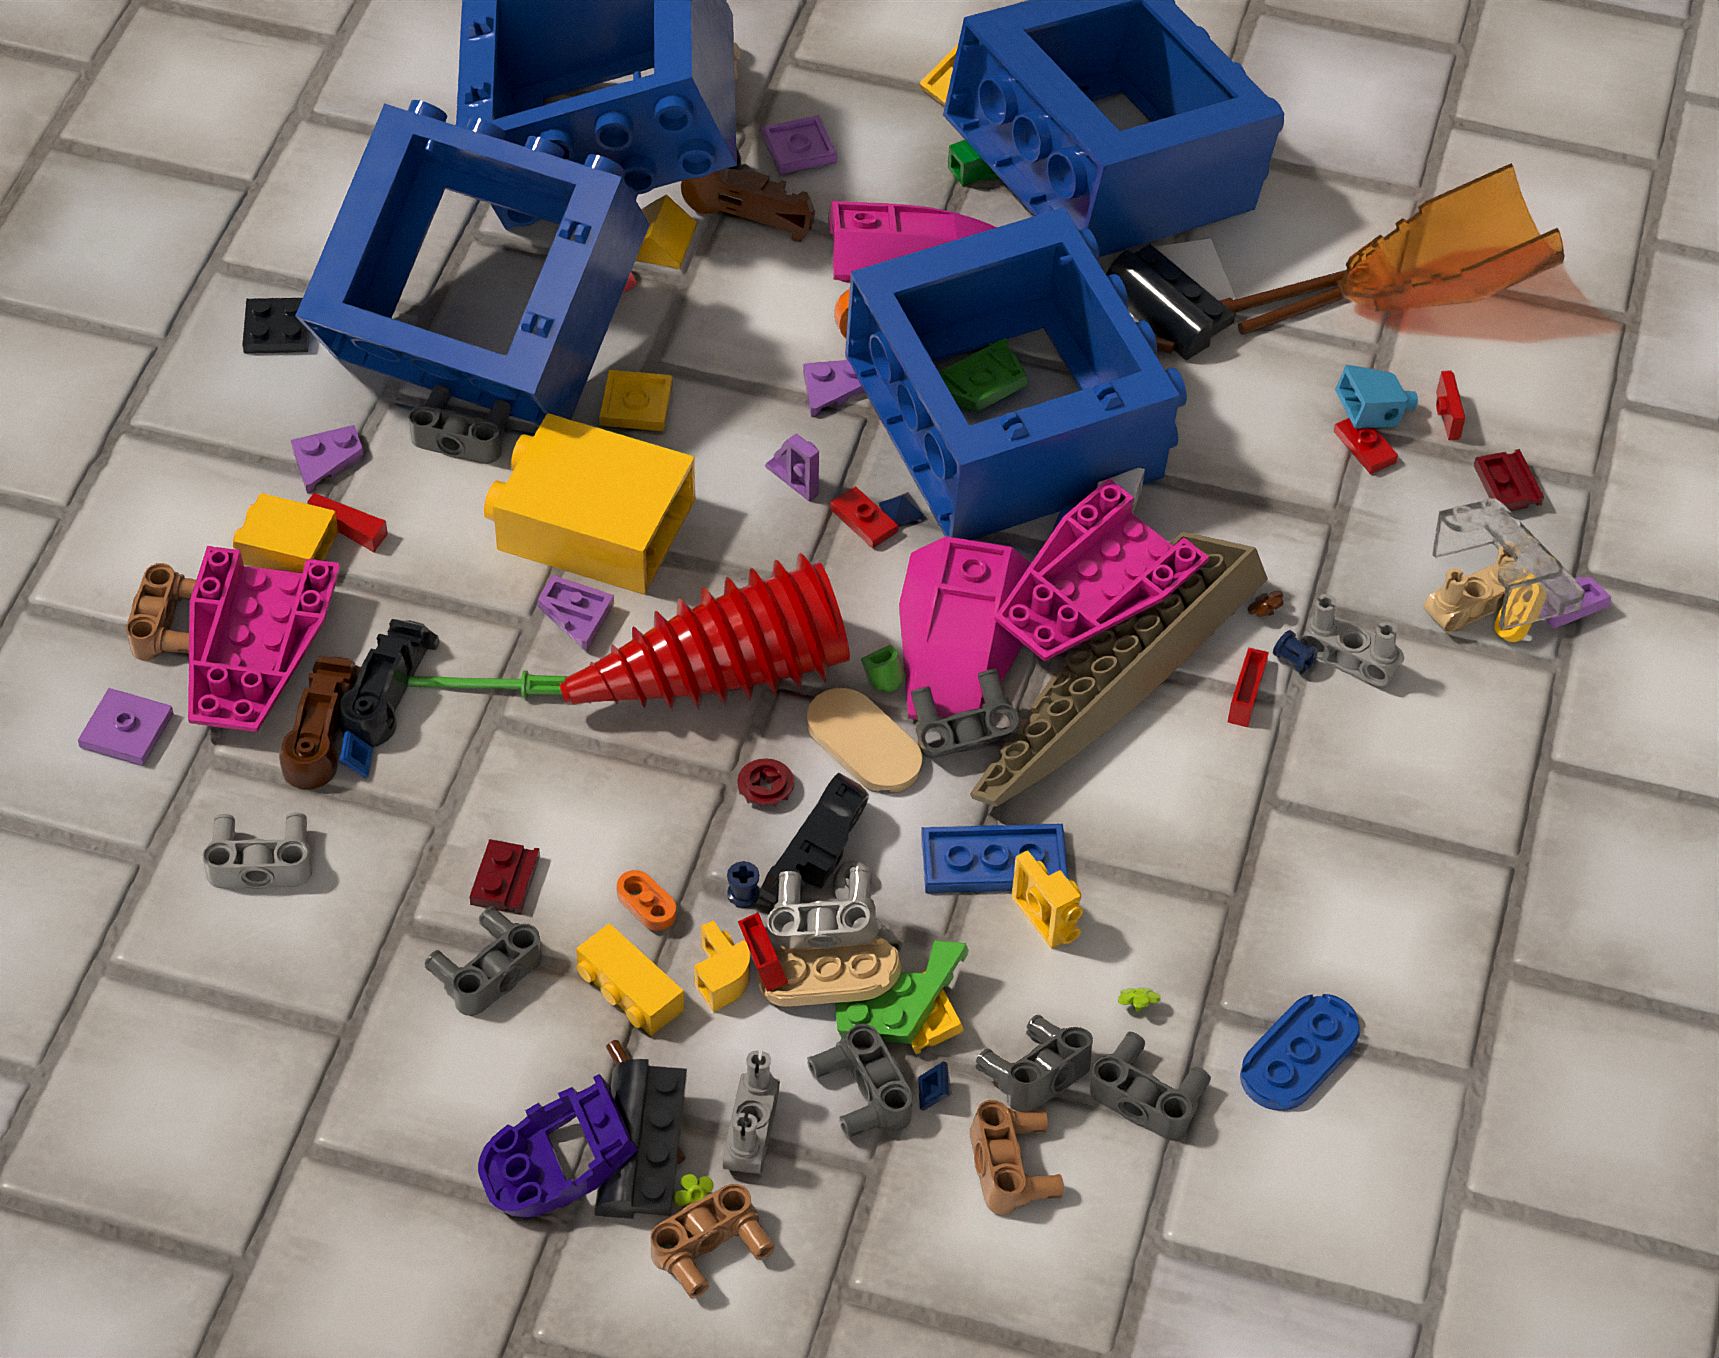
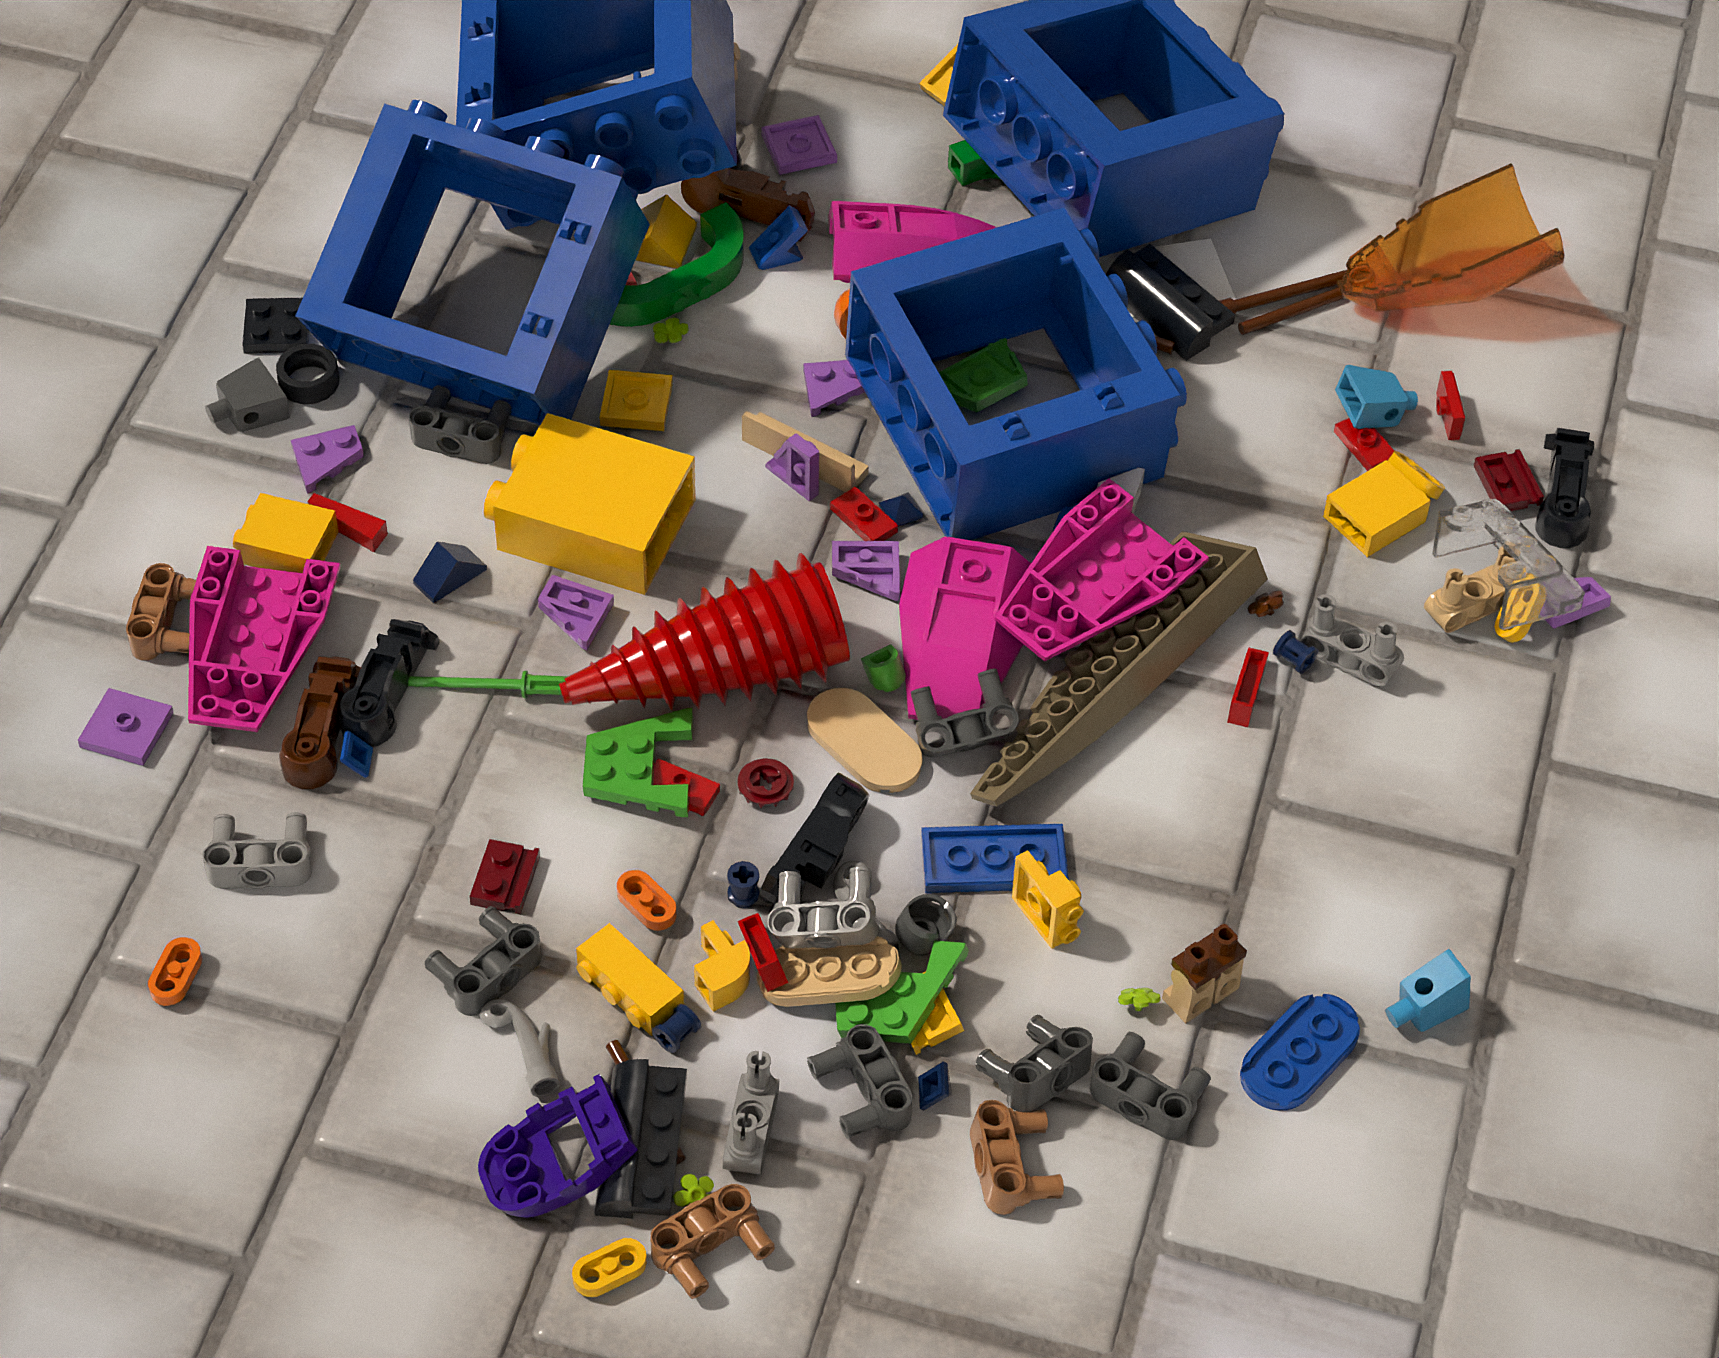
none -> orange plate [148,937,202,1006]
none -> dark grey torso [205,357,290,432]
none -> black tyre [276,344,339,404]
none -> dark blue slope [413,541,487,604]
none -> light grey plant [480,999,560,1097]
none -> yellow plate [572,1238,647,1297]
none -> bright green wing [583,708,694,817]
none -> green arch [610,202,744,327]
none -> dark blue bush [652,1004,701,1053]
none -> lime plant [653,318,689,343]
none -> red plate [653,758,720,816]
none -> tan panel [742,411,869,492]
none -> blue slope [748,205,808,270]
none -> medium lavender wing [832,541,900,601]
none -> dark grey helmet [895,893,957,955]
none -> hips [1162,923,1247,1024]
none -> yellow brick [1323,460,1431,557]
none -> dark azure torso [1385,949,1471,1032]
none -> yellow plate [1388,451,1445,499]
none -> black piece [1535,428,1594,548]

